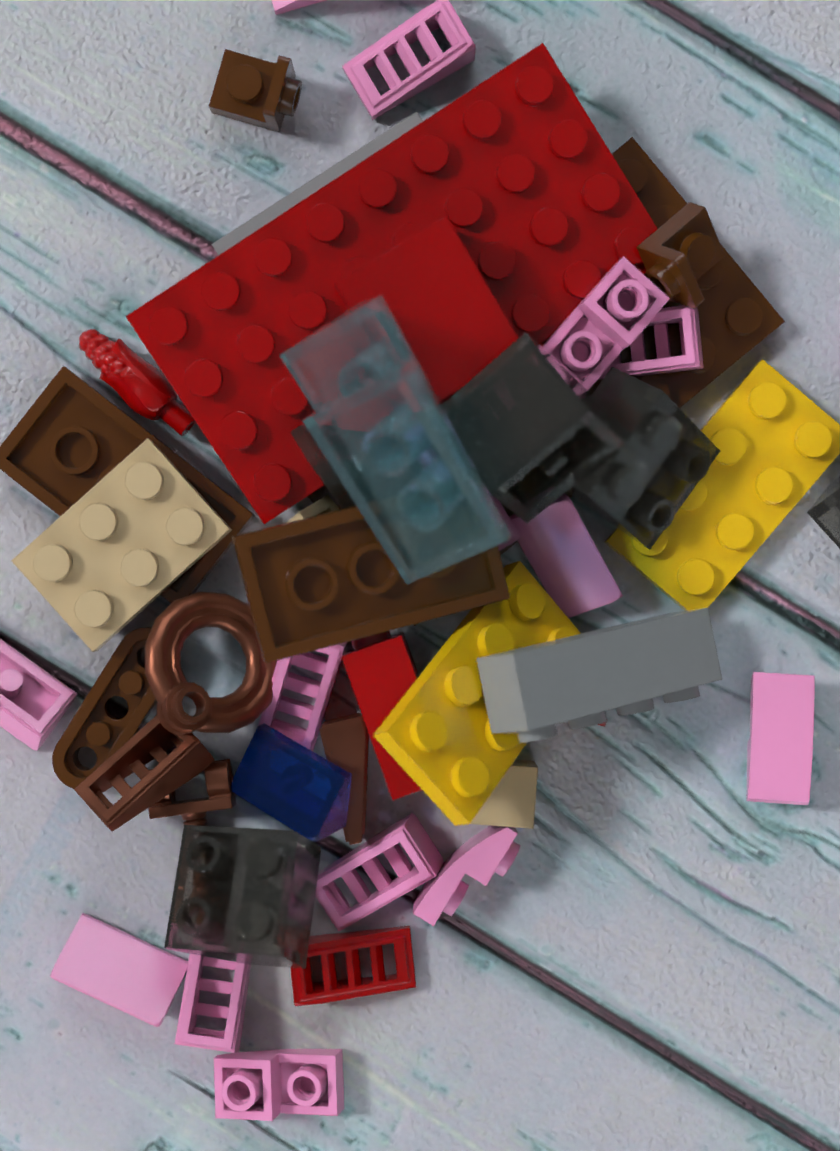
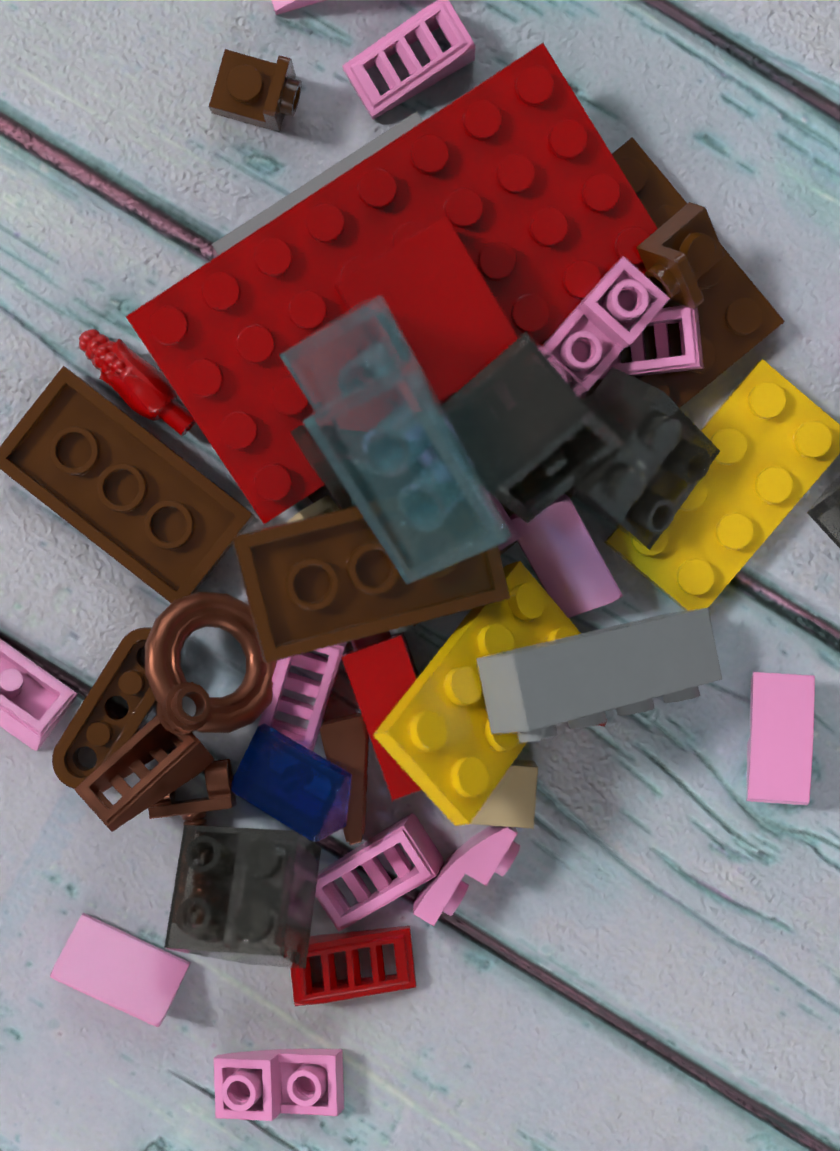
tan plate [11,438,232,652] -> none
bright pink slope [174,923,255,1053] -> none

